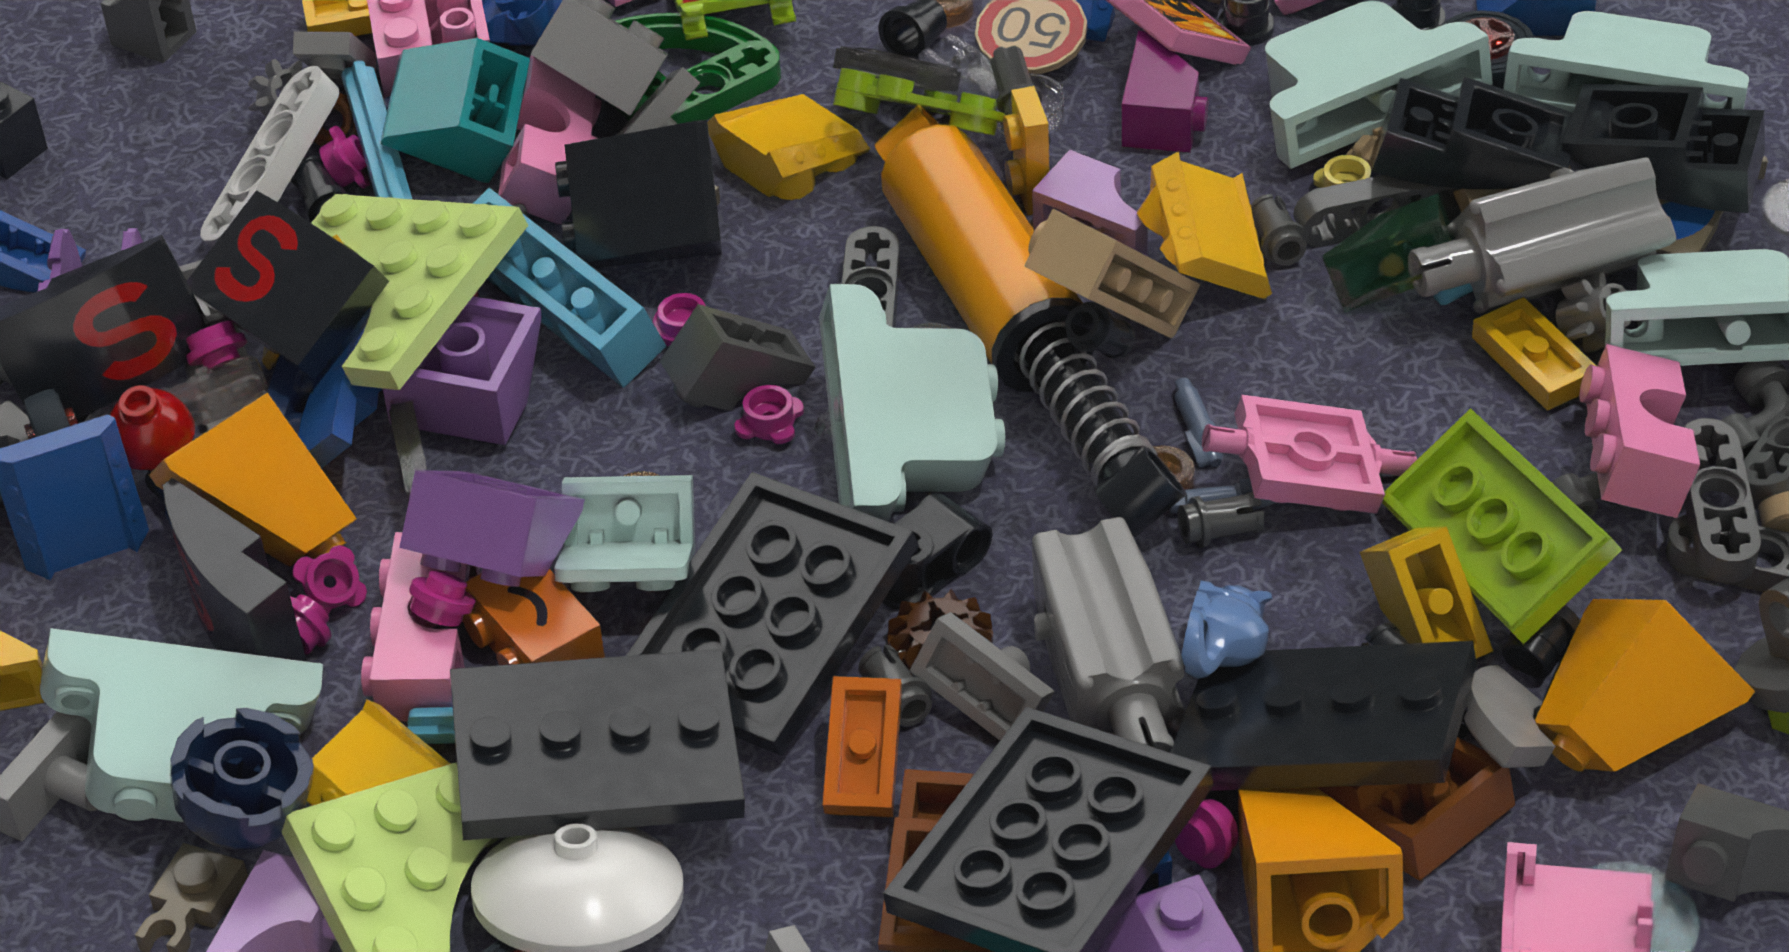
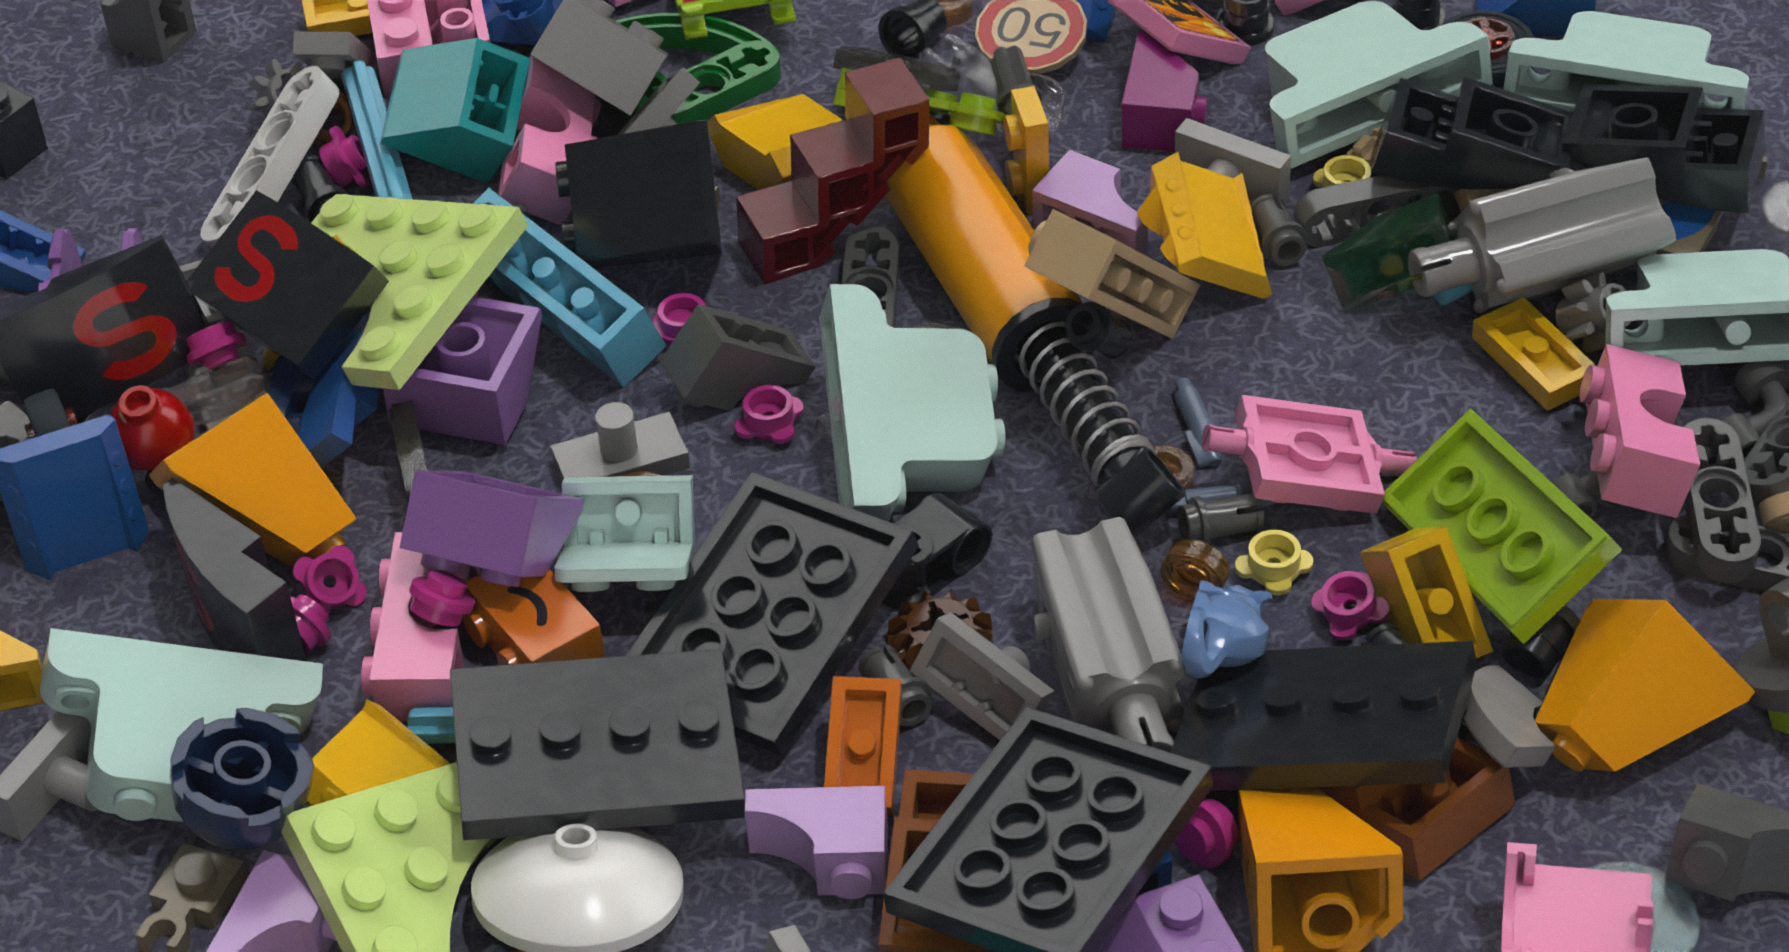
none -> light grey tile [550,402,690,482]
none -> dark red brick [736,58,929,284]
none -> lavender arch [745,786,888,899]
none -> clear orange tile [1160,539,1230,602]
none -> light grey tile [1175,118,1291,203]
none -> light yellow plate [1235,530,1313,595]
none -> dark pink plate [1311,571,1390,641]

